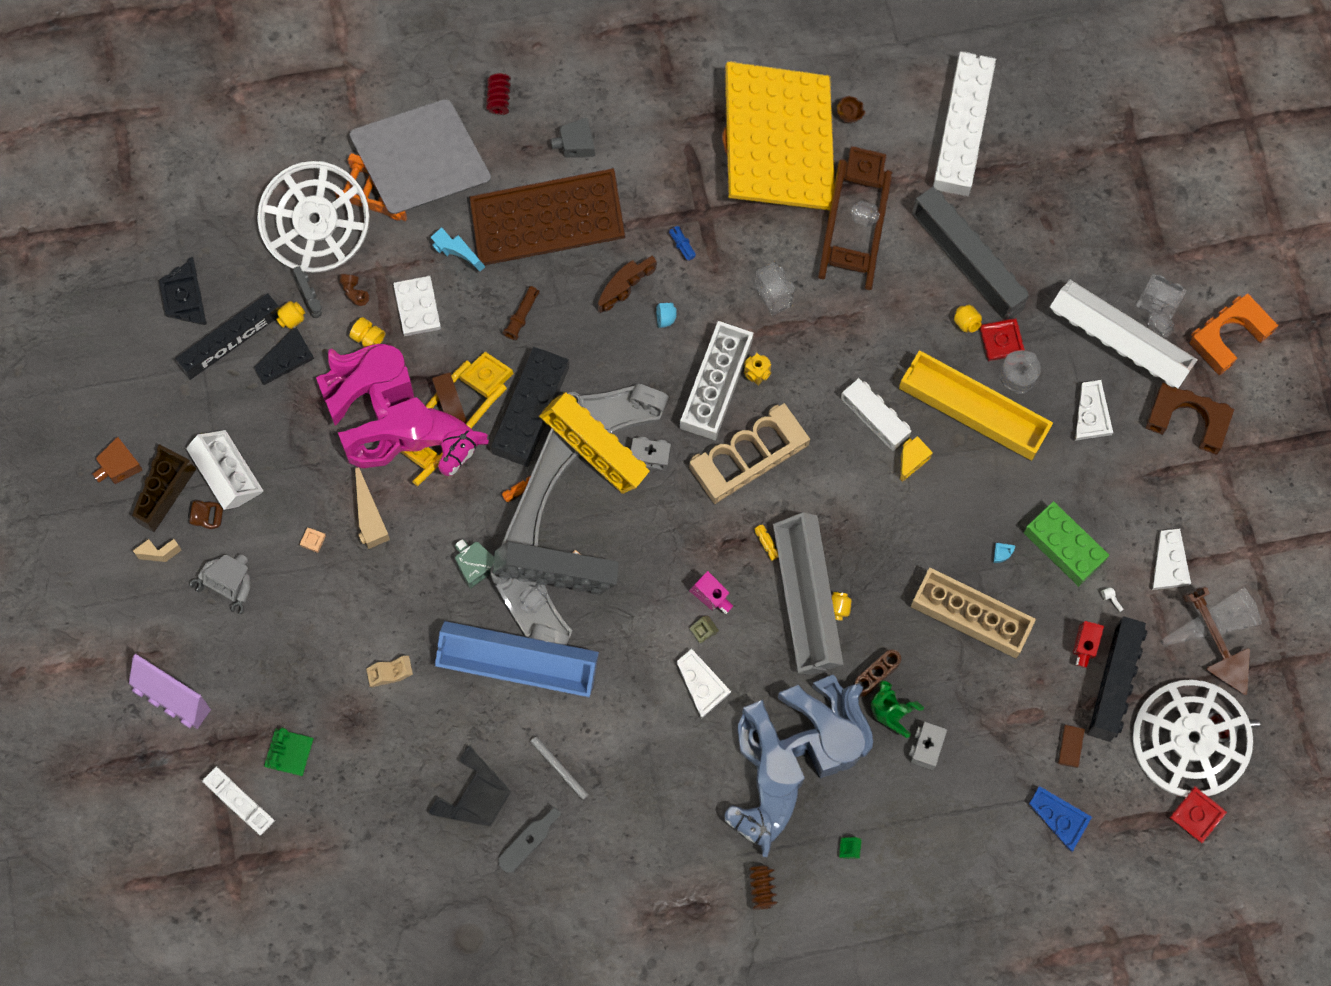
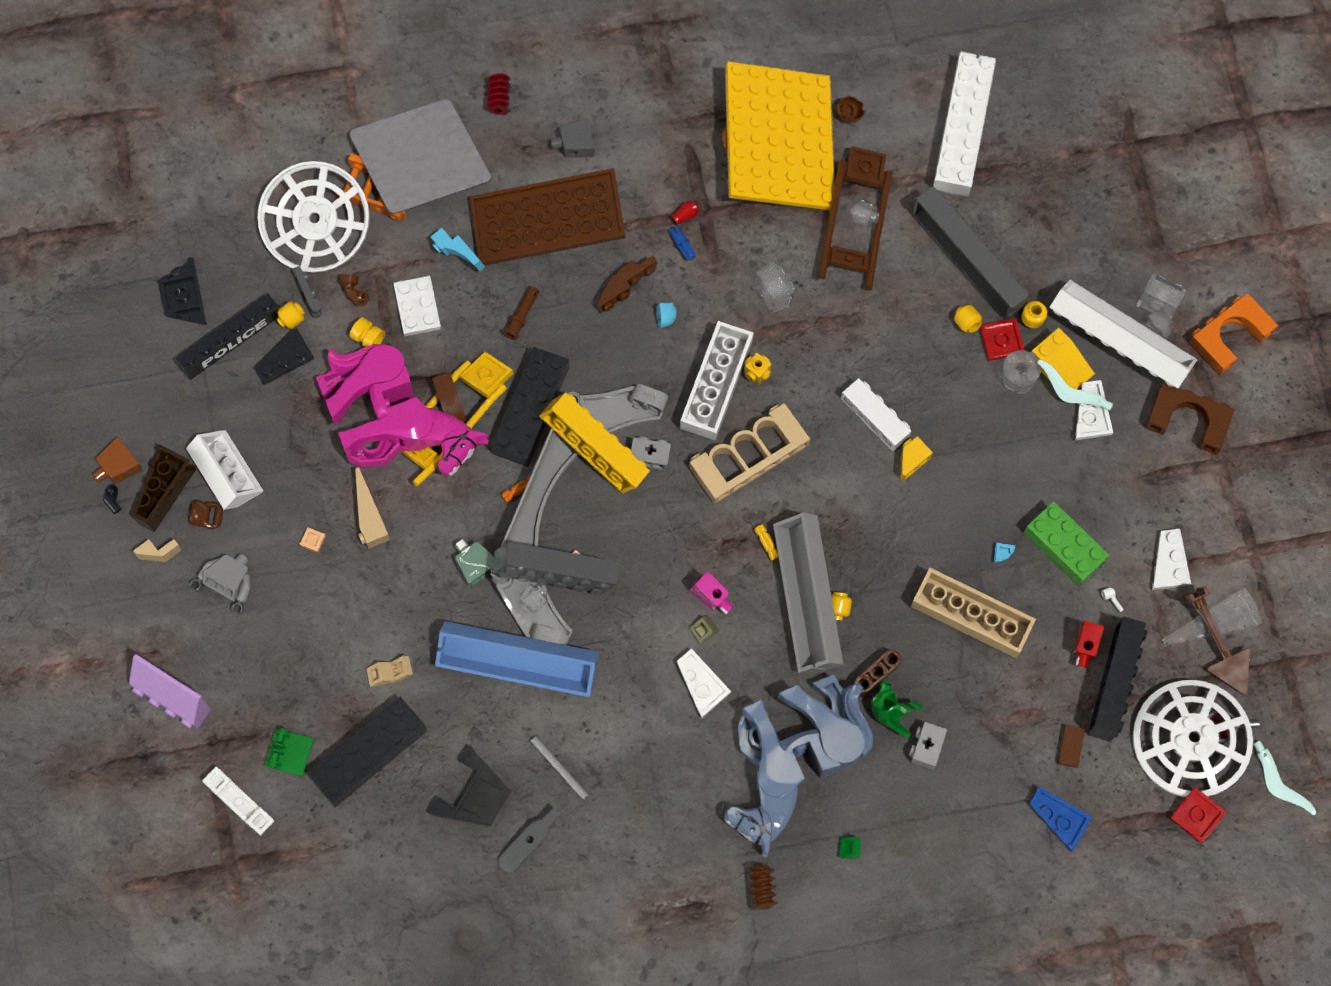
yellow piece [899,350,1053,461] -> none
none -> black arm [104,484,122,514]
none -> black brick [307,696,427,808]
none -> red cone [671,200,700,225]
none -> yellow head [1021,301,1048,328]
none -> yellow slope [1028,328,1095,389]
none -> light aqua piece [1037,360,1113,410]
none -> light aqua piece [1253,741,1316,815]

